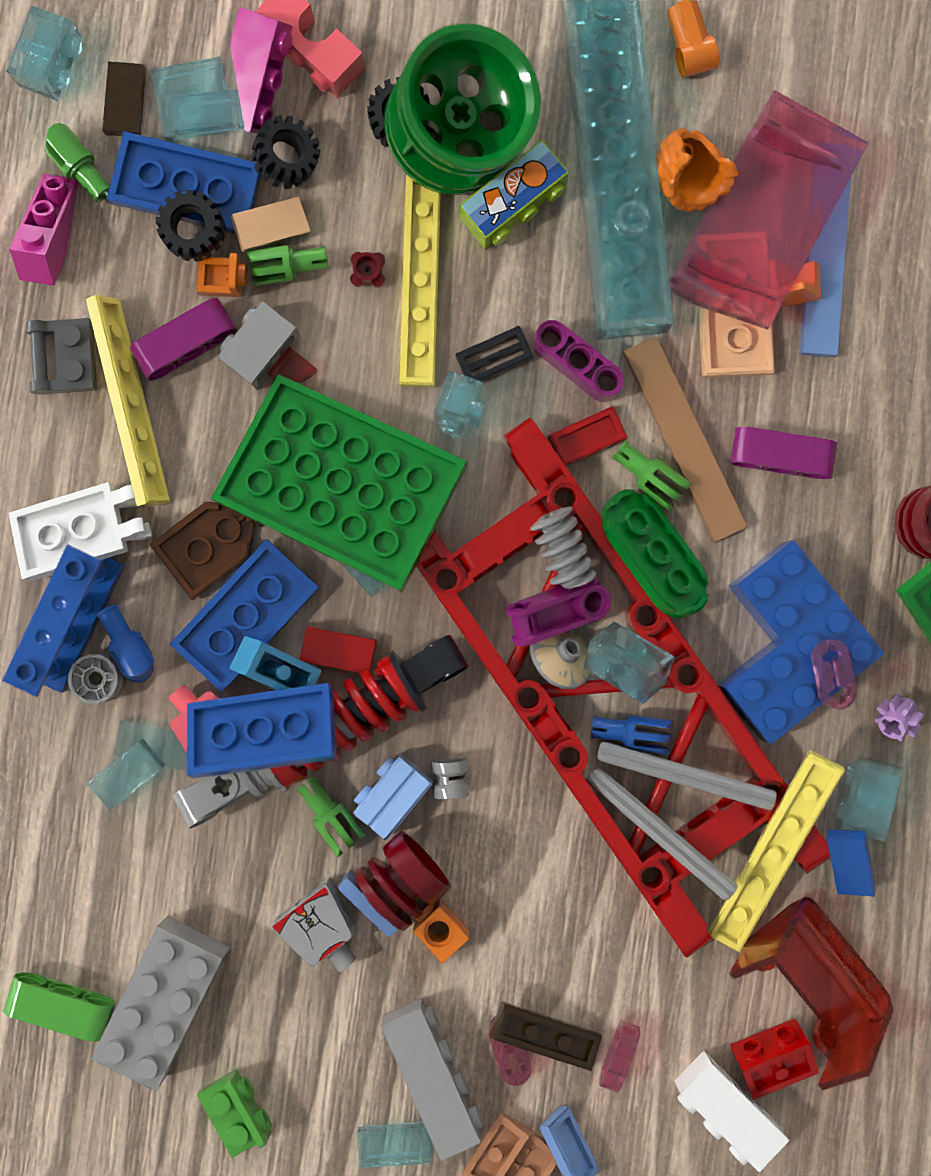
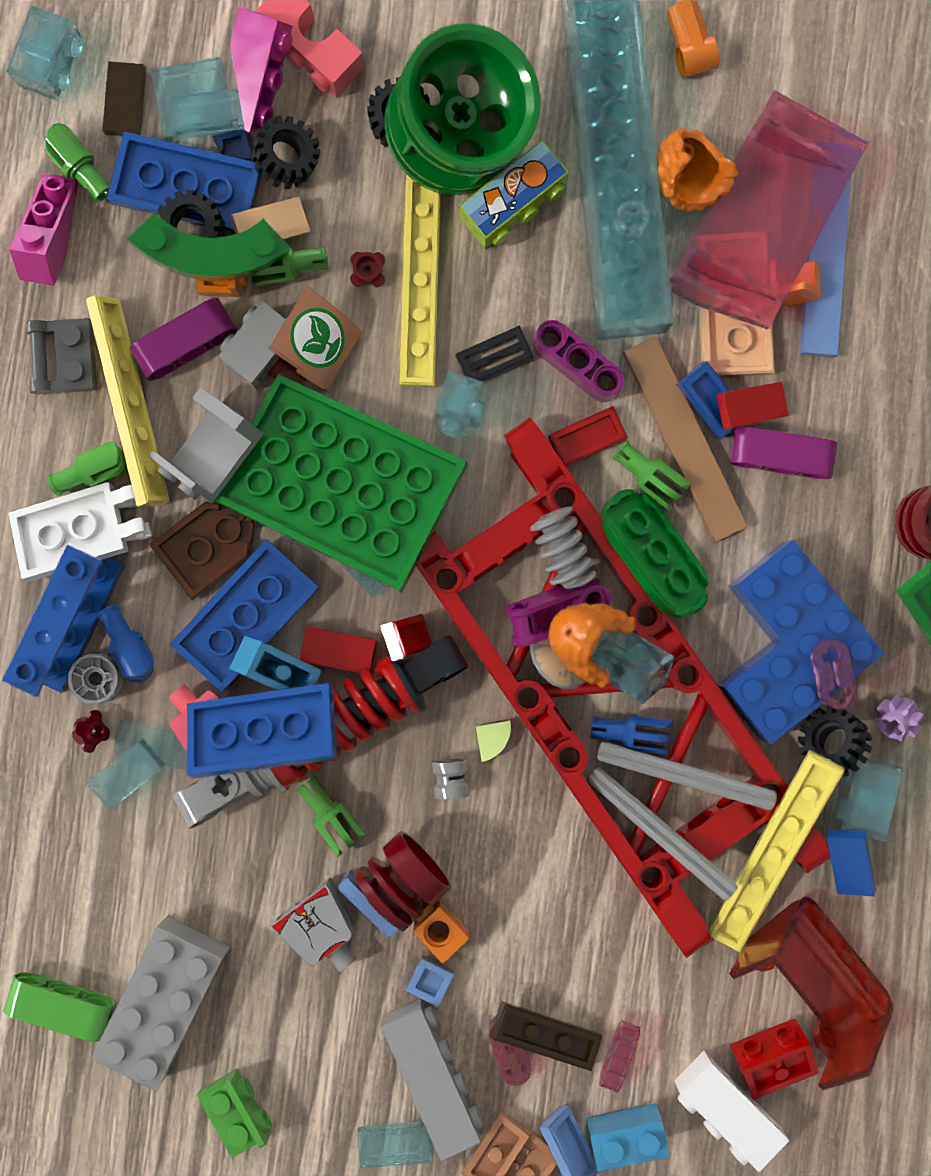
light blue brick [353,754,433,840] -> none
none -> bright green arm [47,441,128,496]
none -> dark red plate [72,710,110,753]
none -> green brick [127,212,290,281]
none -> light grey panel [149,387,264,503]
none -> dark blue tile [212,127,256,162]
none -> slope [267,286,362,391]
none -> red tile [381,614,432,661]
none -> medium blue plate [406,955,454,1007]
none -> yellowish green tile [475,720,511,762]
none -> orange hair [548,603,635,688]
none -> dark azure brick [586,1103,670,1172]
none -> blue tile [676,361,736,439]
none -> red tile [717,381,789,430]
none -> black tyre [798,706,872,777]

